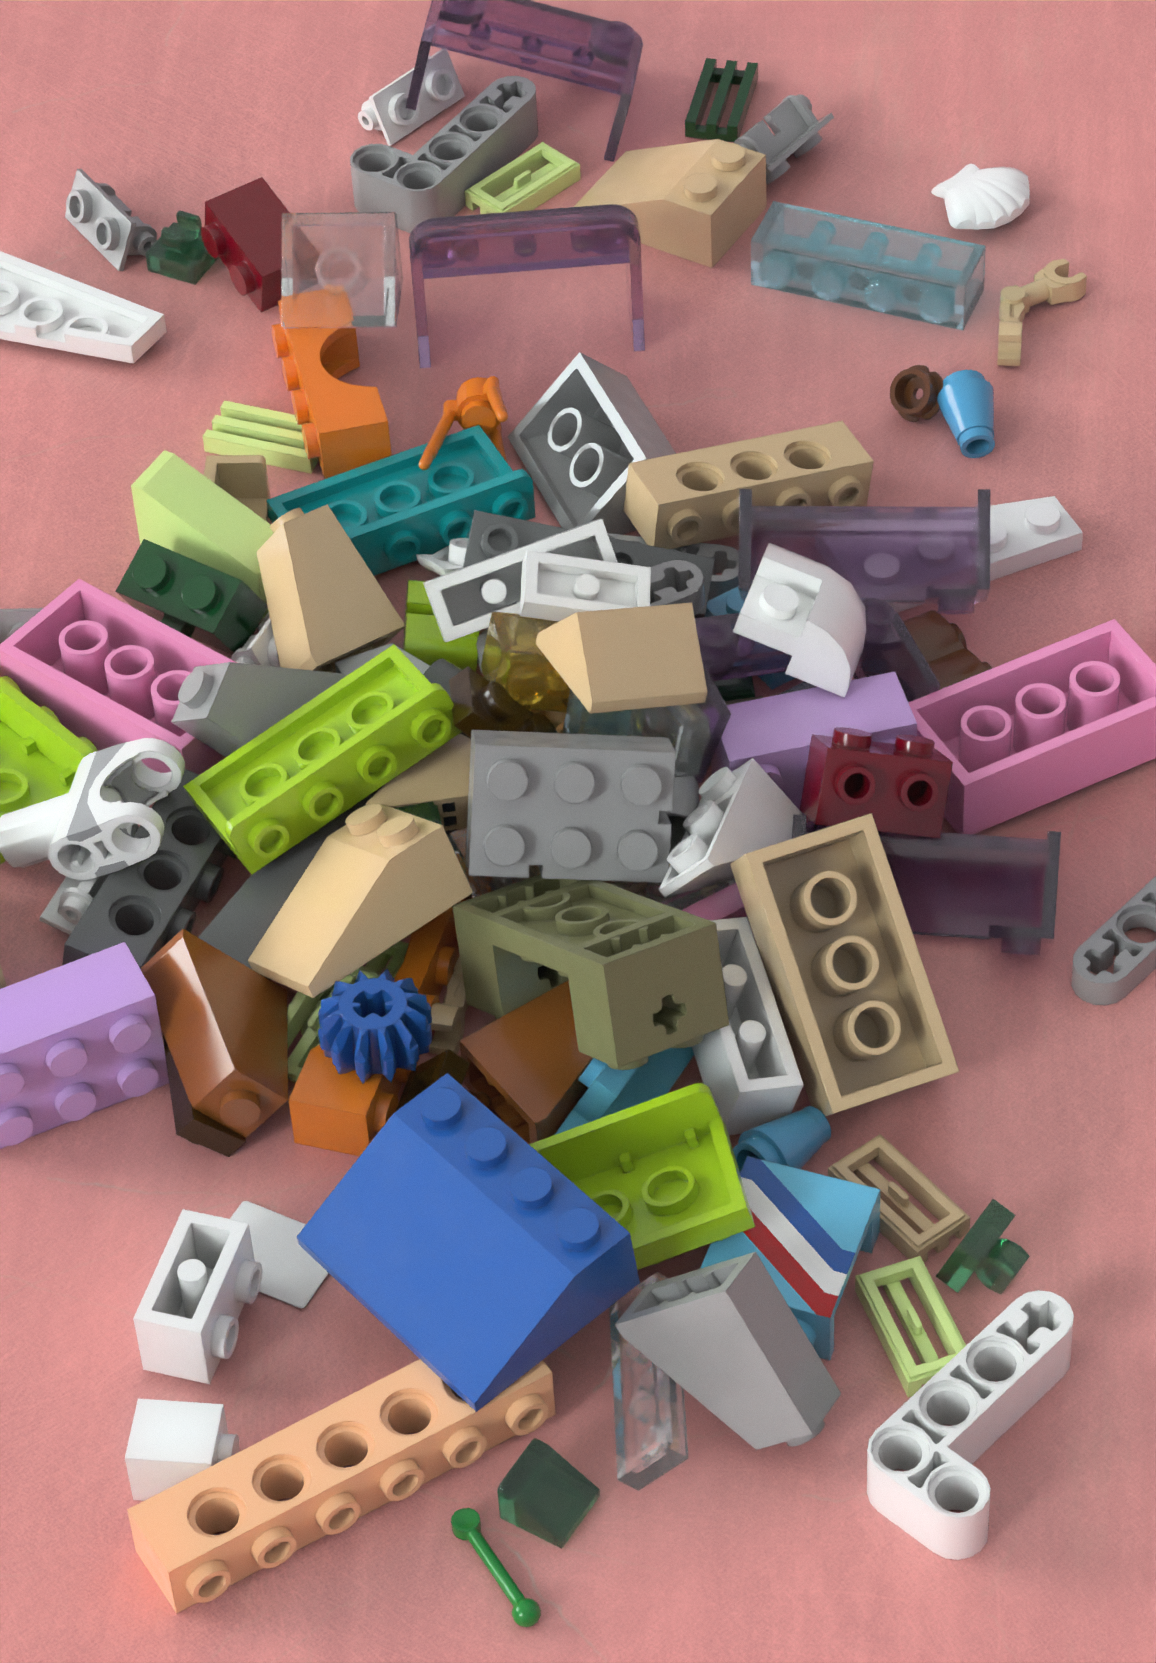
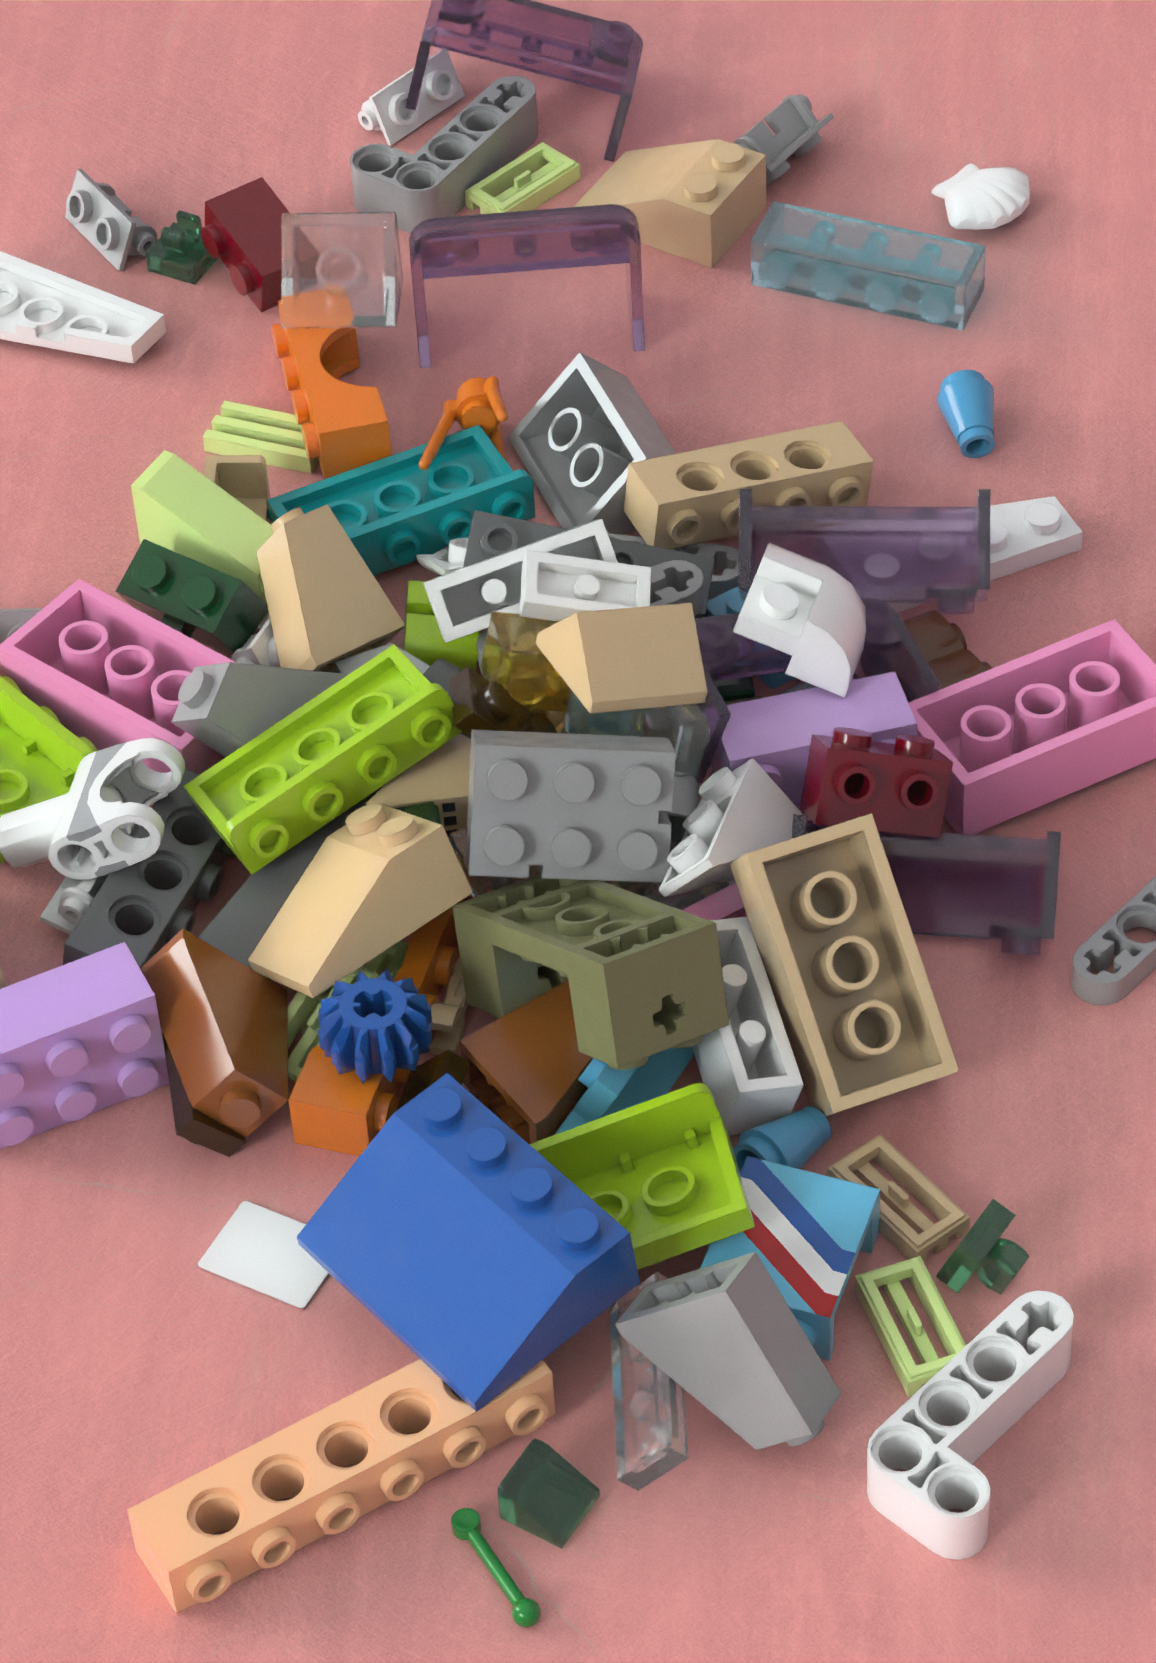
white brick [125,1399,240,1501] -> none
white brick [133,1209,262,1384] -> none
dark green tile [685,58,758,142] -> none
reddish brown plate [890,365,943,422] -> none
tan piece [997,259,1087,366] -> none

